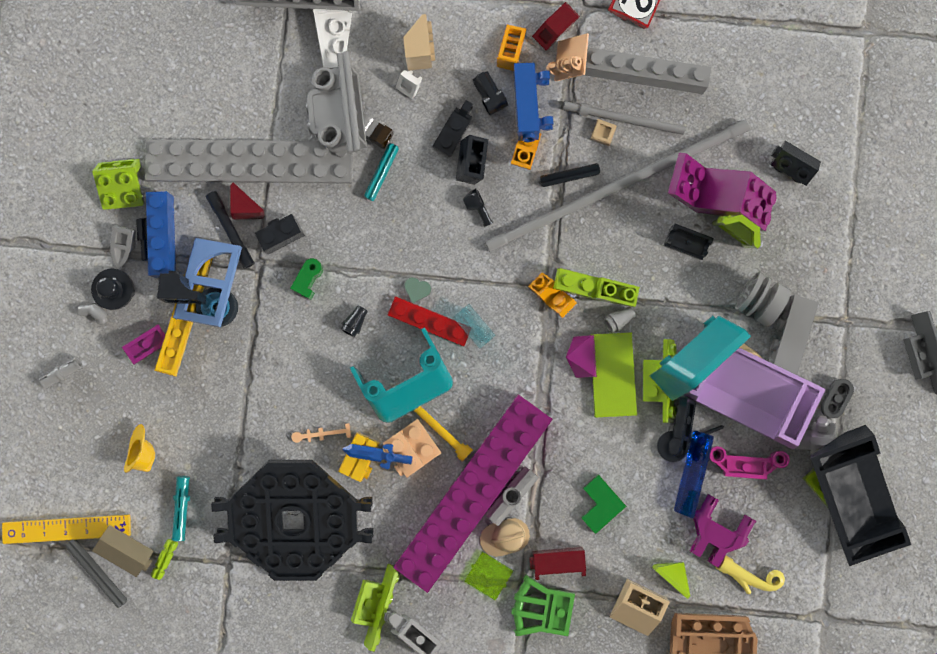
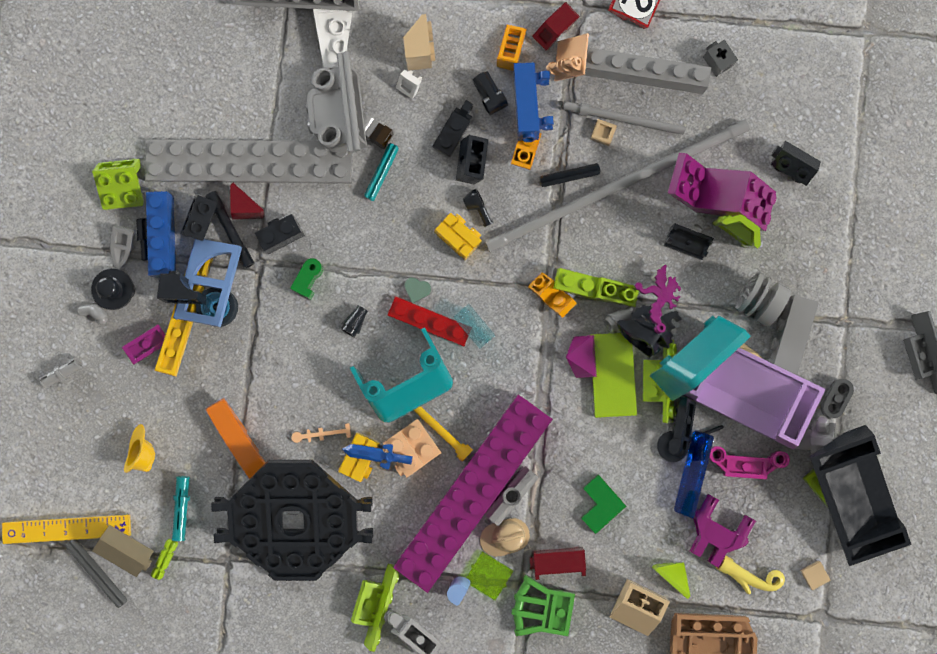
none -> black bracket [180,195,217,241]
none -> orange slope [206,398,266,479]
none -> yellow brick [434,213,482,260]
none -> light blue brick [447,577,471,606]
none -> black helmet [617,264,682,358]
none -> dark grey brick [703,39,738,77]
none -> tan tile [800,561,831,590]

